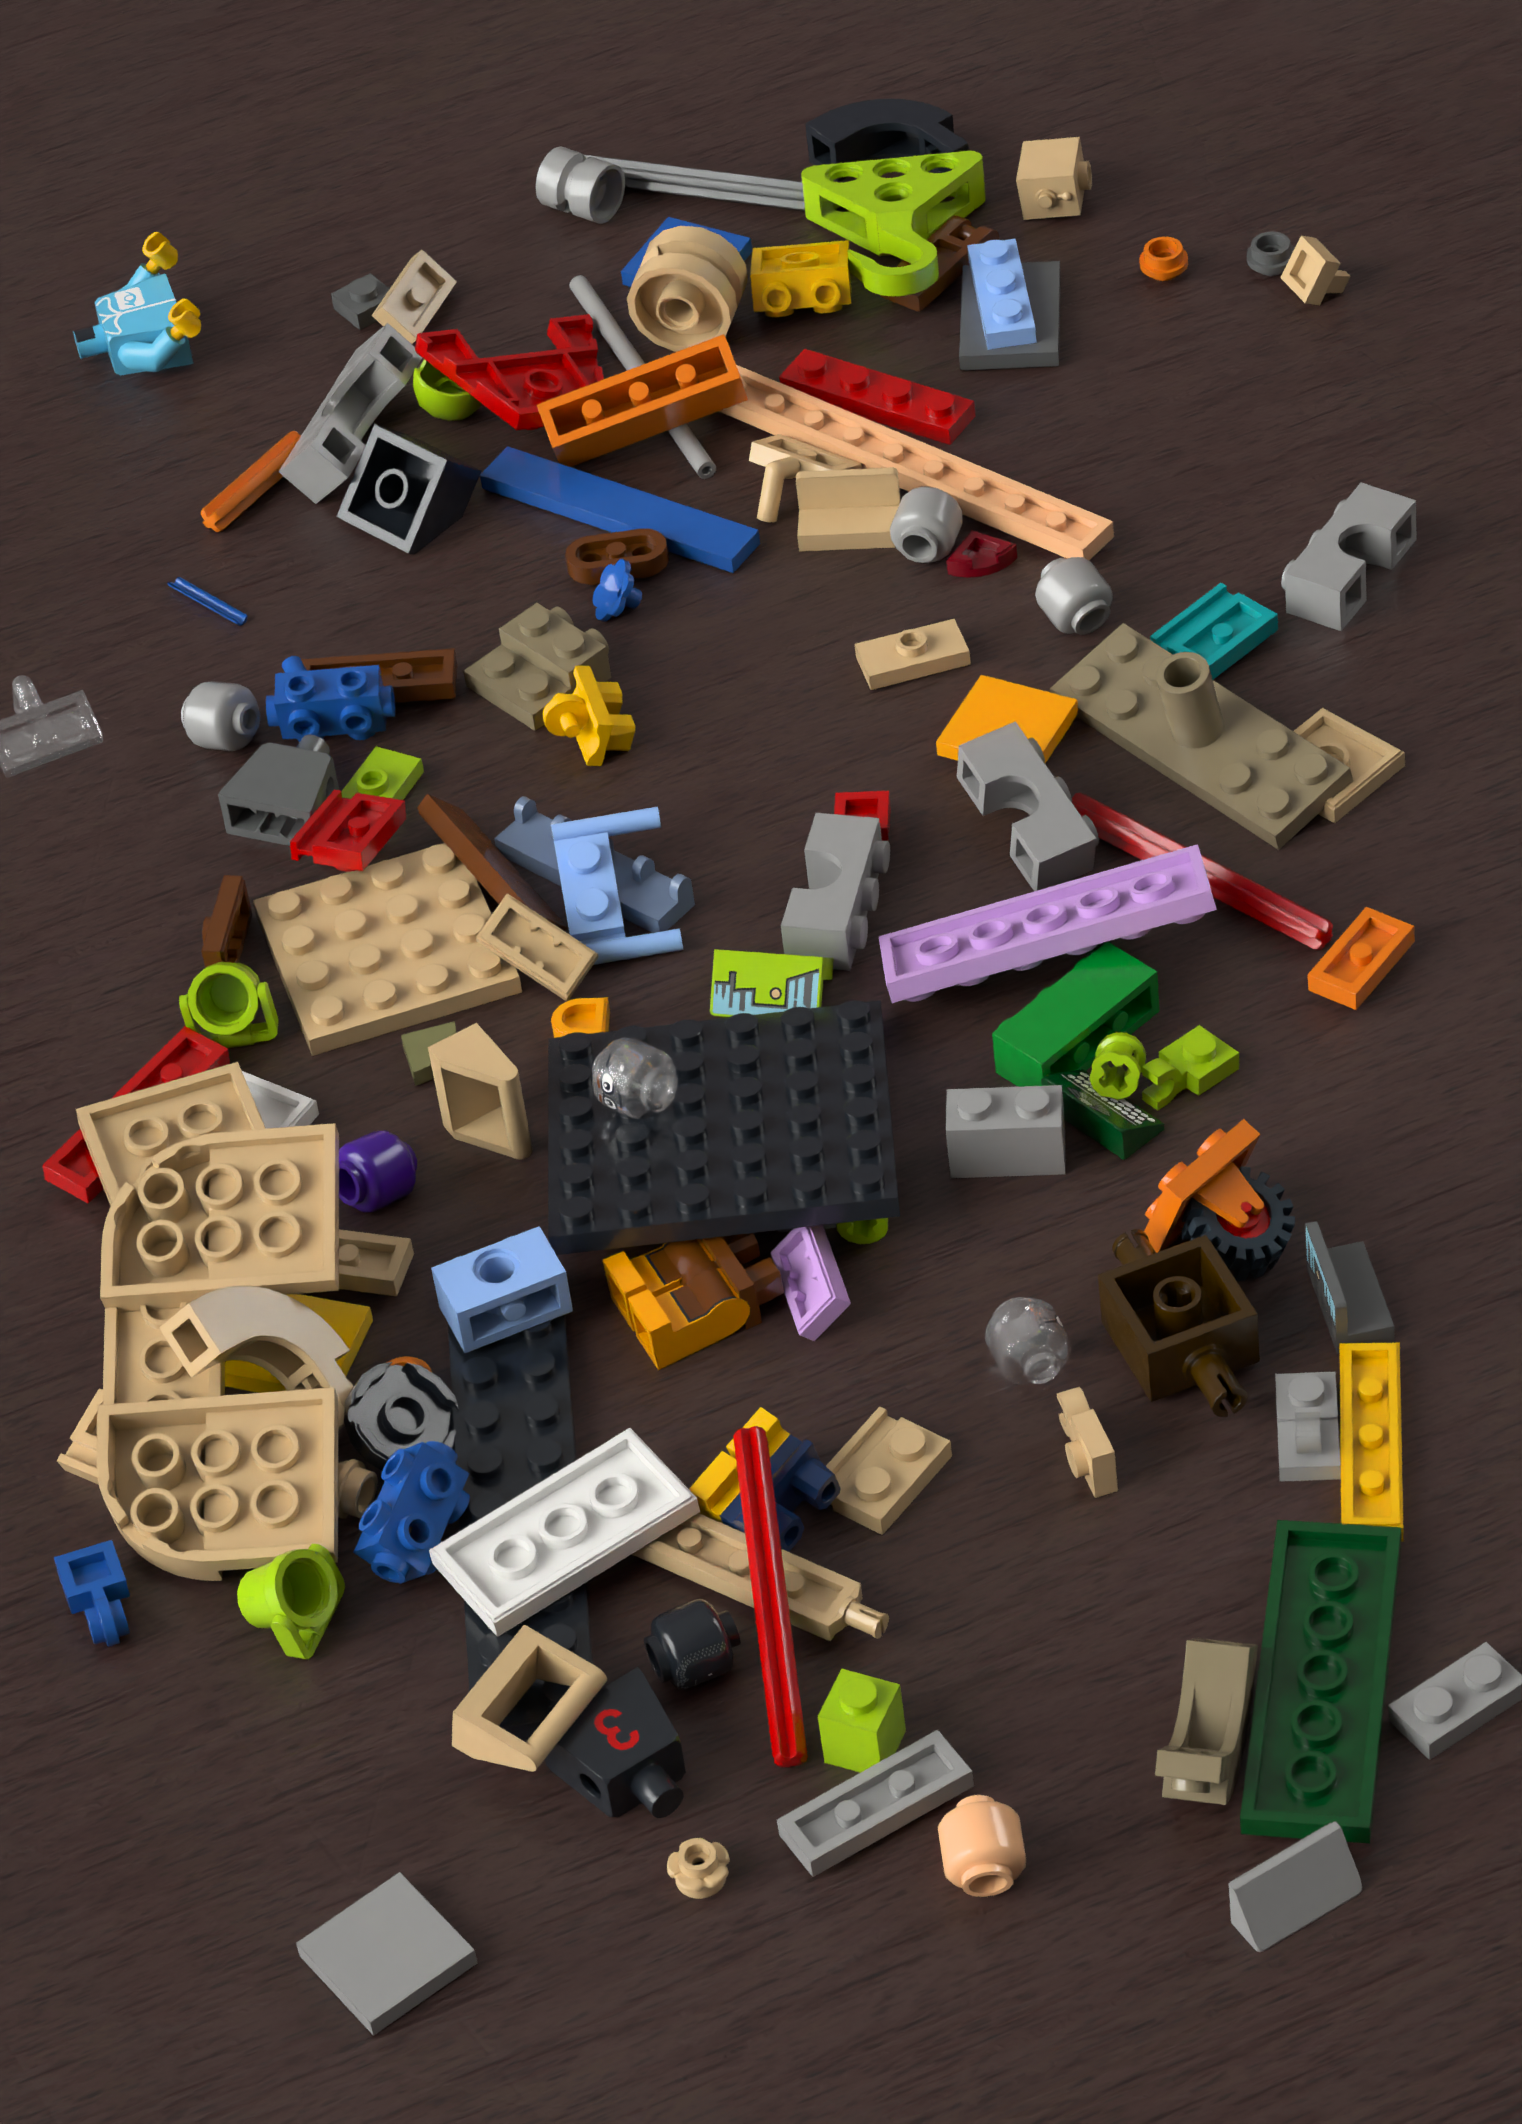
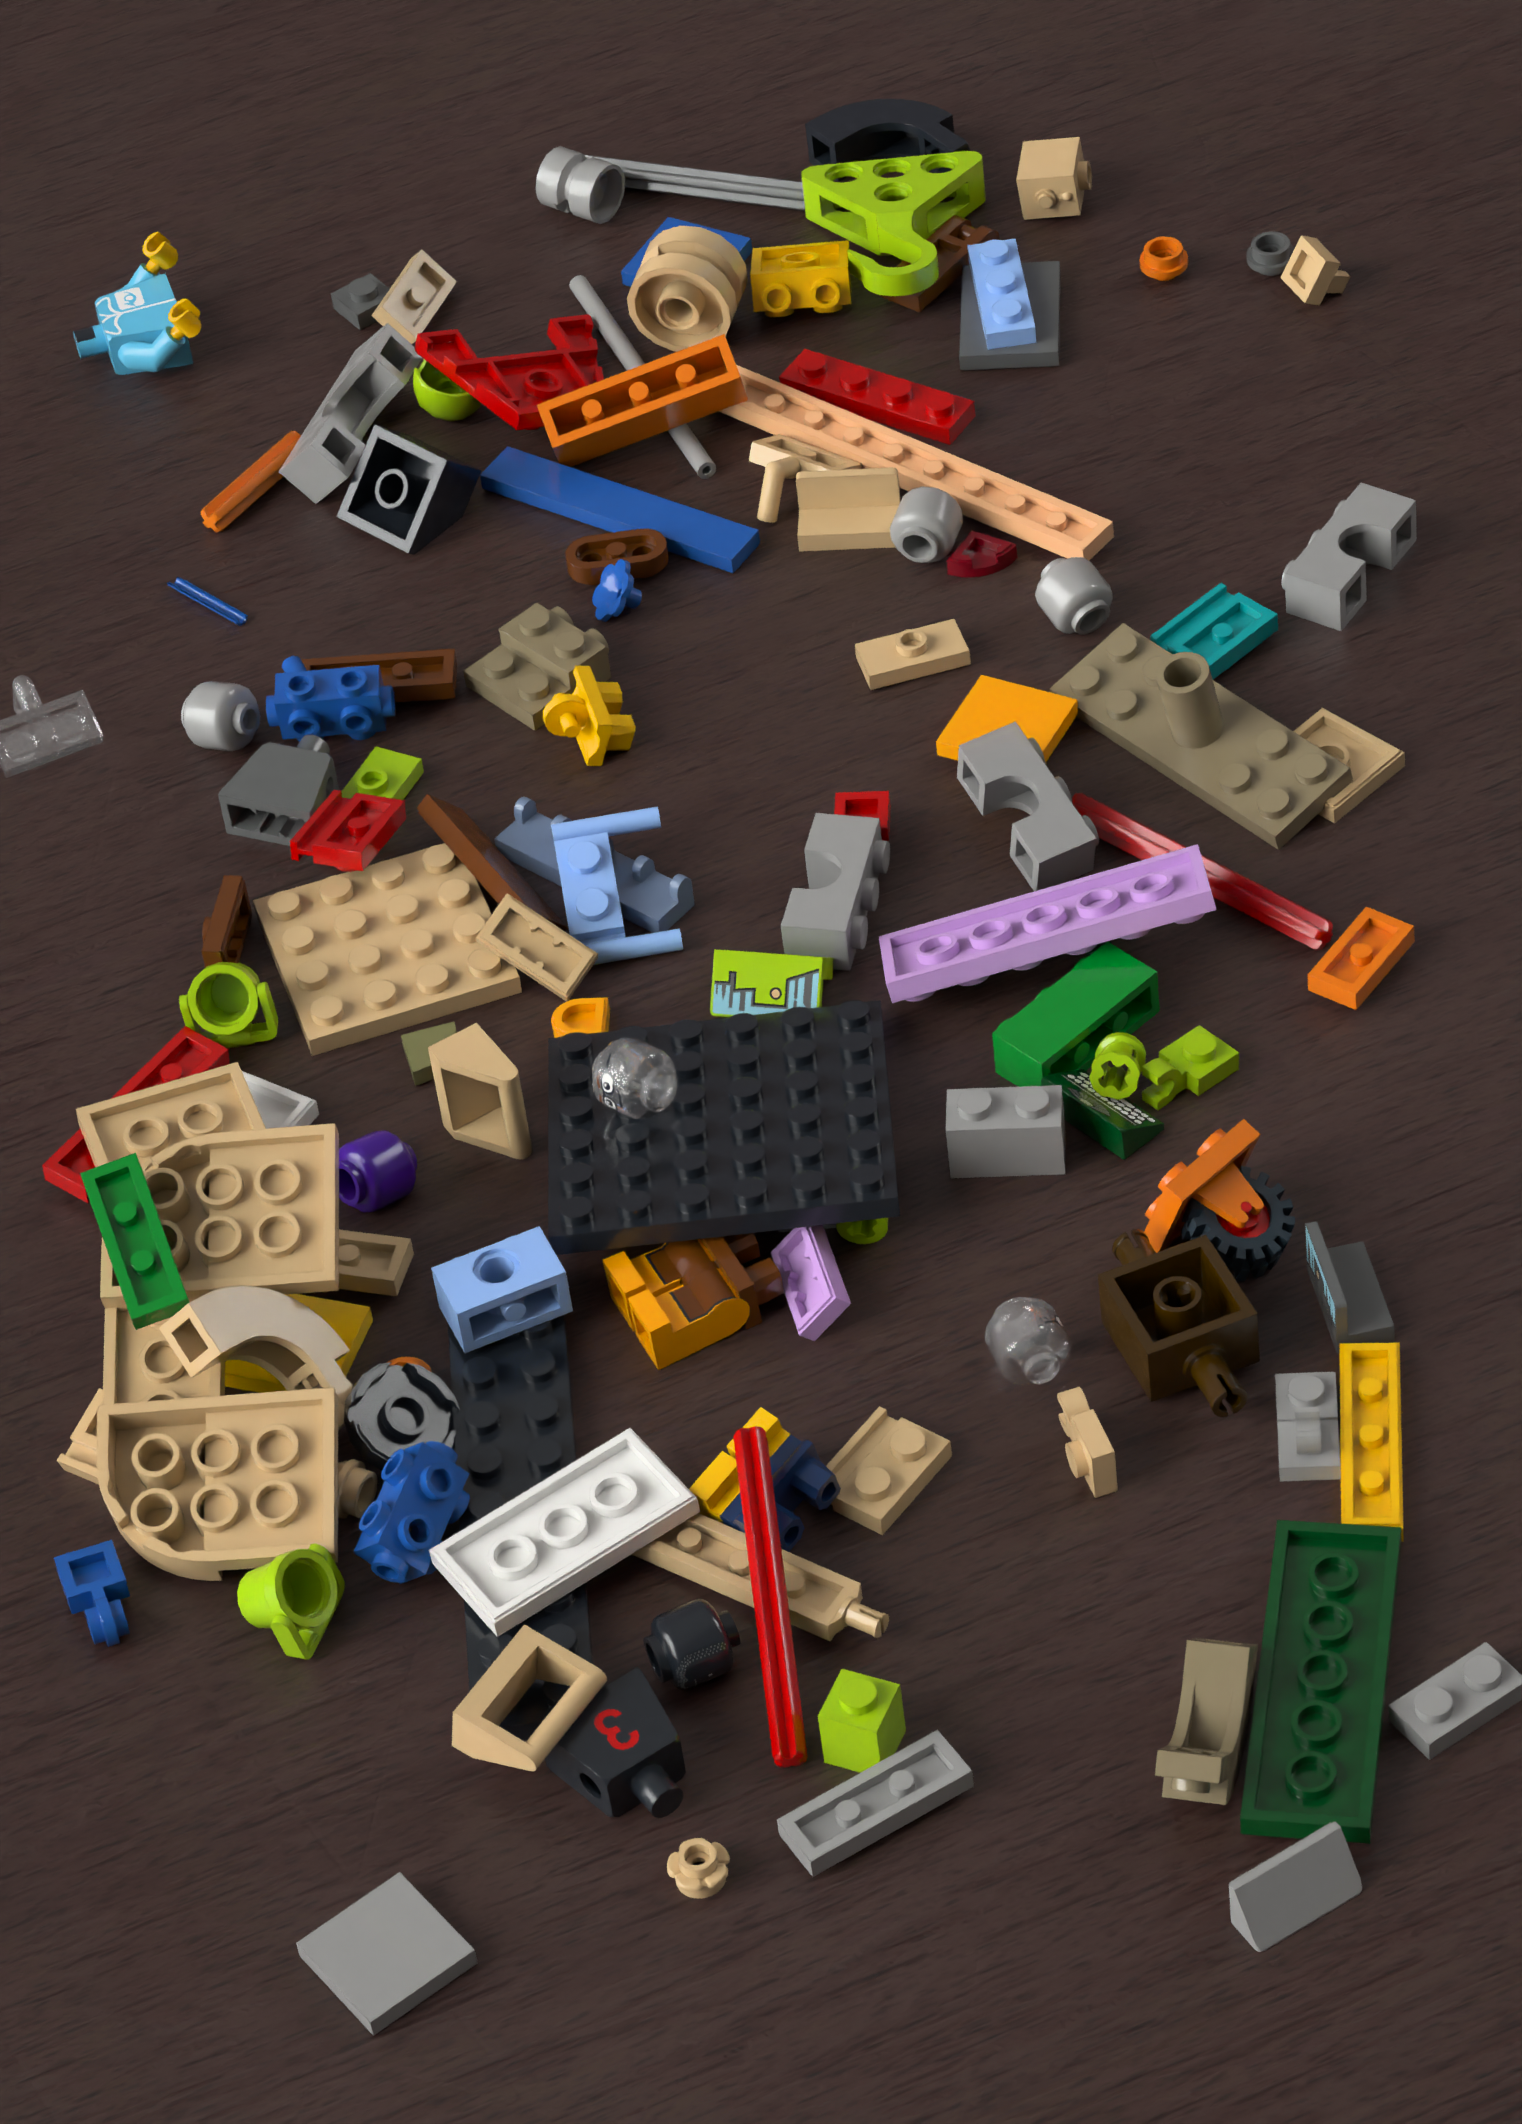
light nougat head [938,1795,1026,1897] -> none
none -> green plate [80,1153,189,1330]

